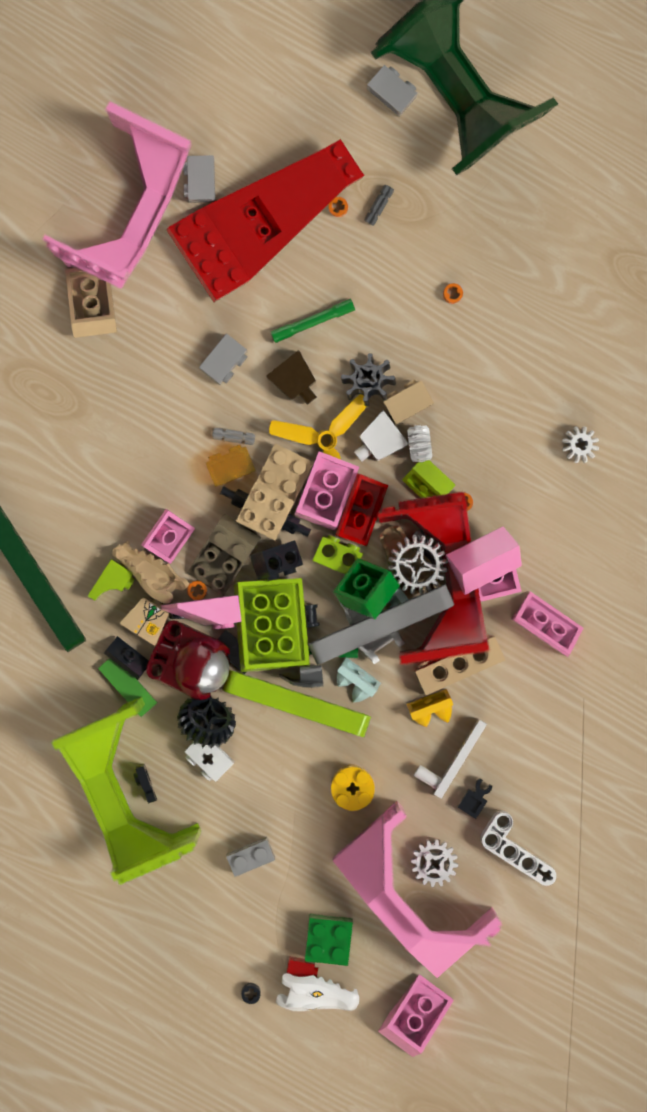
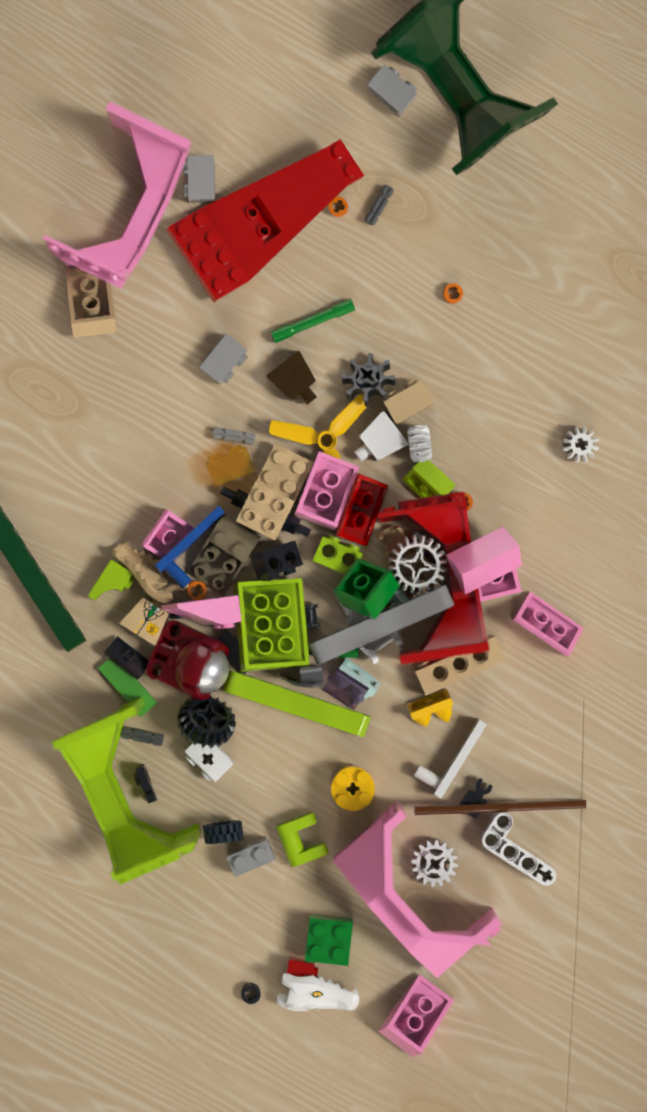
none -> dark grey axle [121,726,164,746]
none -> blue piece [155,506,225,589]
none -> black bush [203,820,244,844]
none -> lime connector [275,812,329,867]
none -> piece [322,668,369,710]
none -> reddish brown piece [414,800,586,815]

